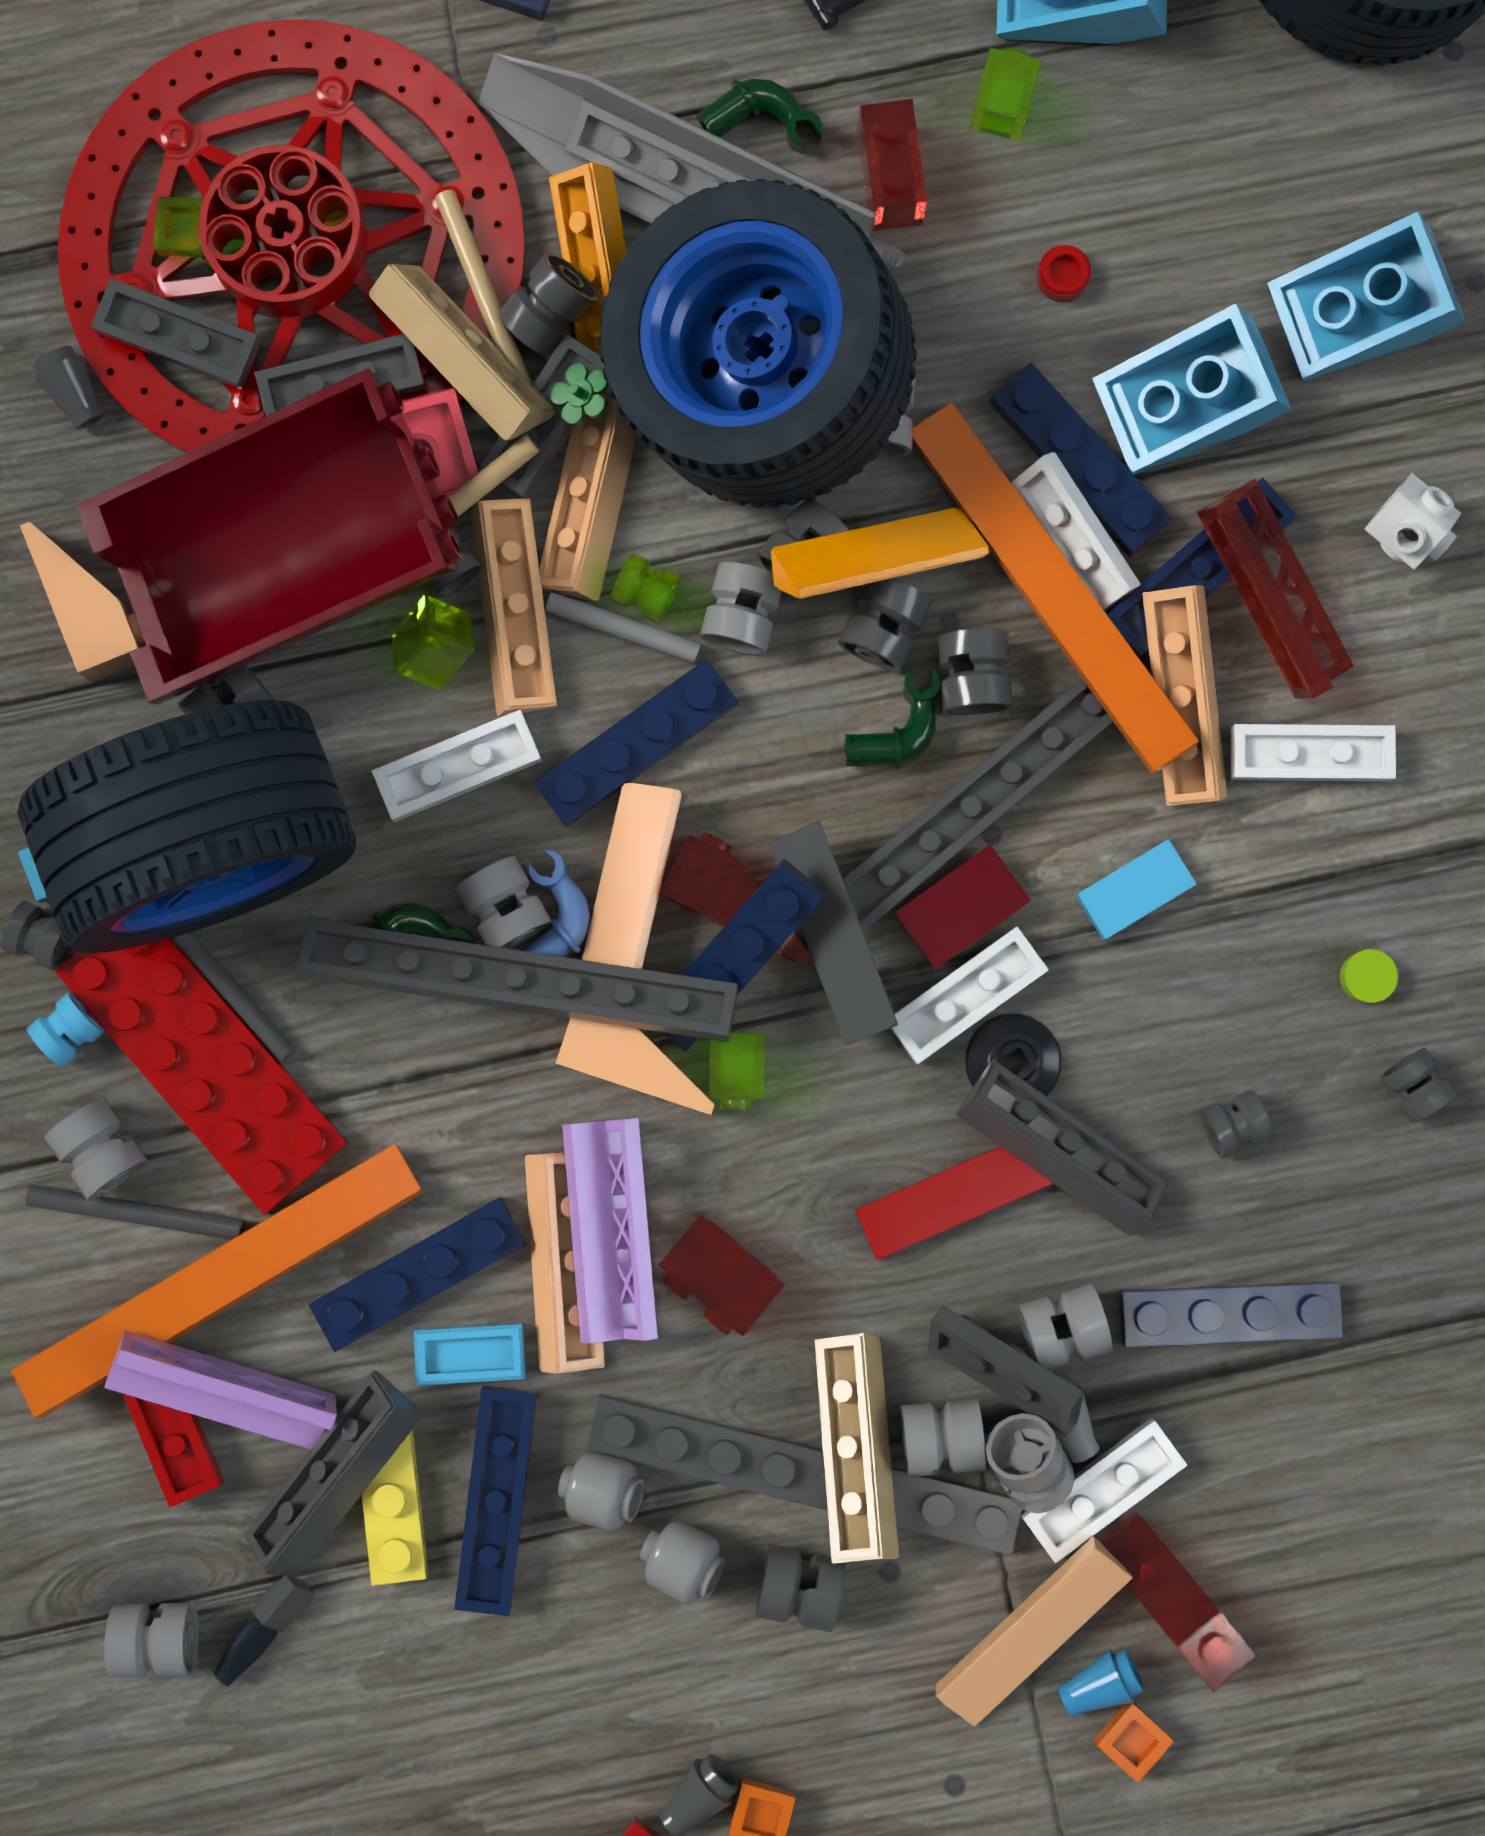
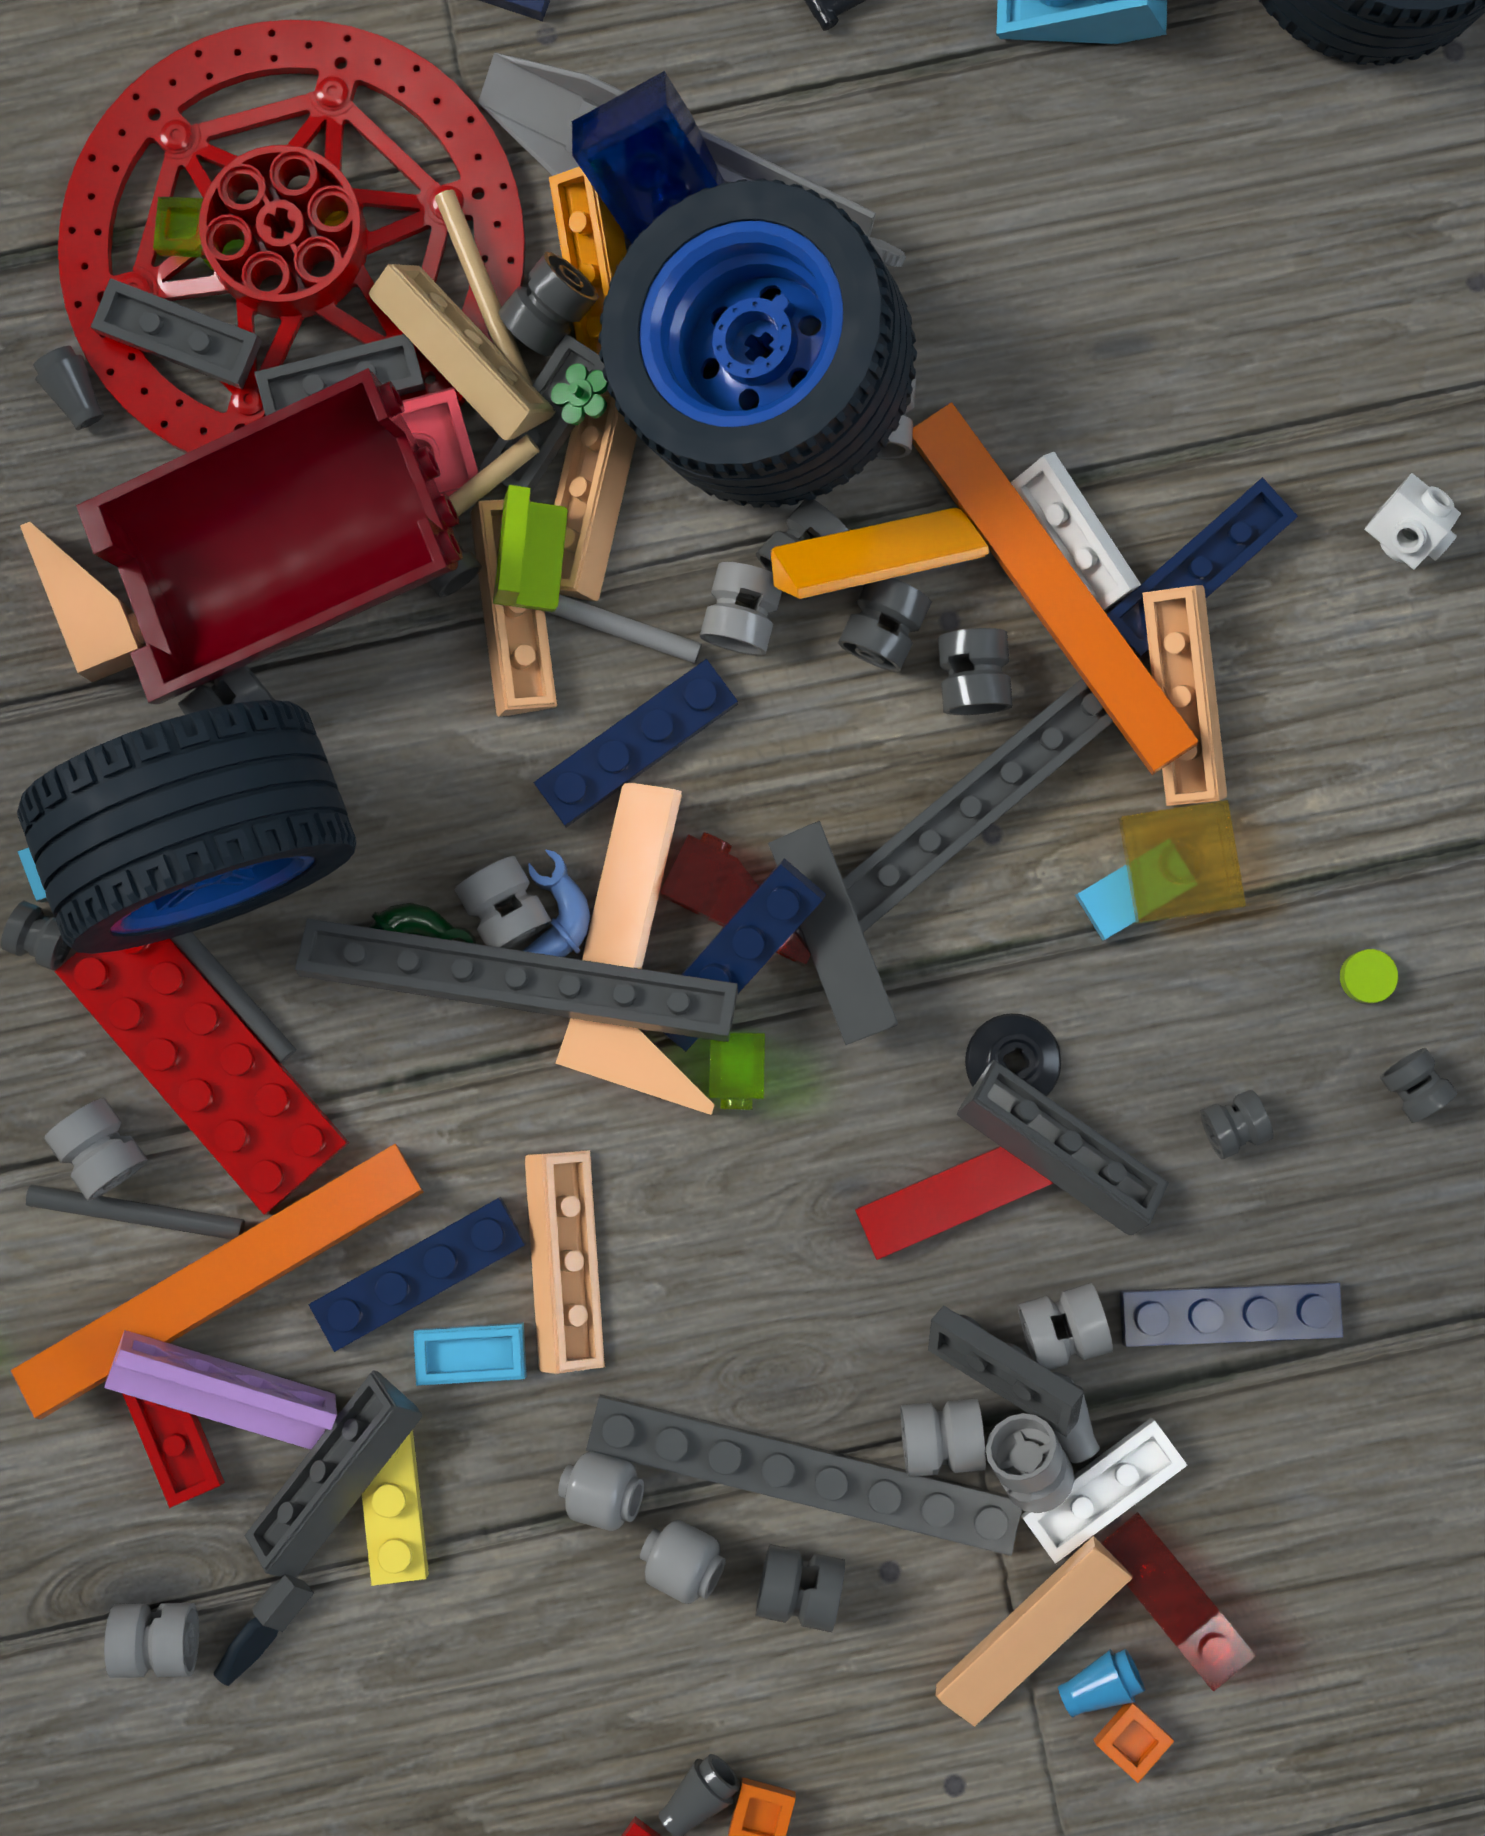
medium azure wheel [27,991,105,1067] -> none
white plate [372,709,542,822] -> none
clear neon green panel [392,594,474,689] -> none
dark blue plate [454,1385,537,1616] -> none
lavender fence [562,1118,658,1344] -> none
clear neon green wheel [611,553,682,624] -> none
clear red brick [658,1212,785,1336] -> none
dark green piece [697,78,822,154] -> none
tan slope [815,1333,899,1564] -> none
dark green piece [845,668,941,769] -> none
clear red brick [857,99,927,231] -> none
white plate [890,927,1049,1065] -> none
dark red piece [894,845,1031,970] -> none
clear neon green brick [970,47,1042,141] -> none
dark blue plate [990,363,1172,557] -> none
red tile [1037,245,1091,302] -> none
medium azure slope [1092,303,1292,475] -> none
clear red fence [1197,479,1354,699] -> none
white plate [1230,724,1396,782] -> none
medium azure slope [1267,211,1466,380] -> none
none -> lime panel [493,485,568,612]
none -> clear blue slope [572,71,725,244]
none -> clear yellow tile [1119,800,1246,924]

